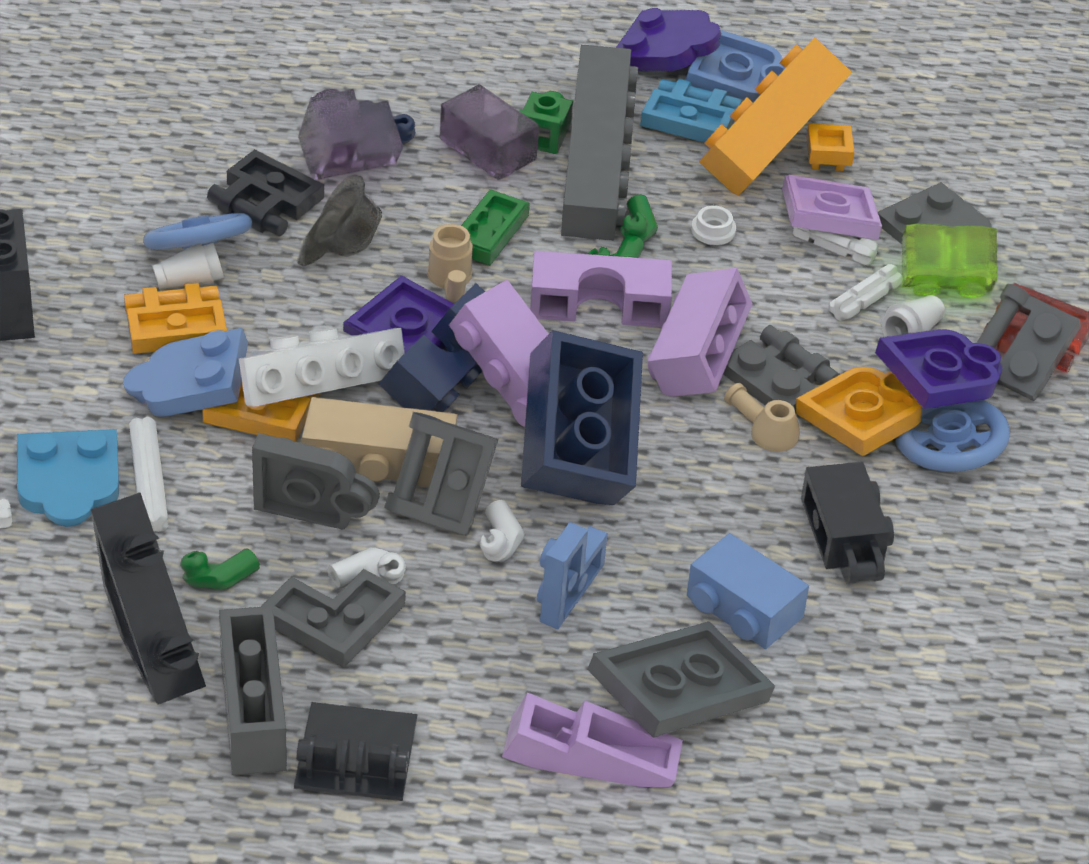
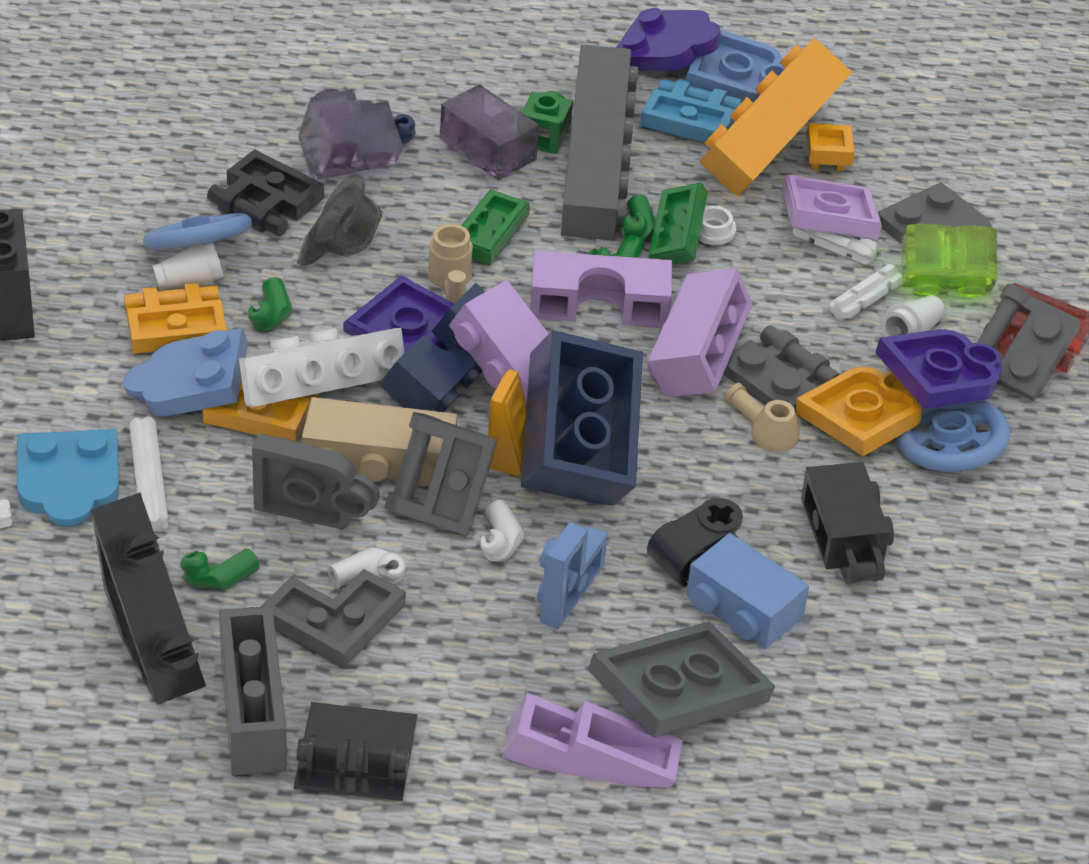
none -> green arm [248,277,293,332]
none -> light orange slope [488,369,527,477]
none -> black piece [647,498,743,587]
none -> green plate [648,182,708,265]

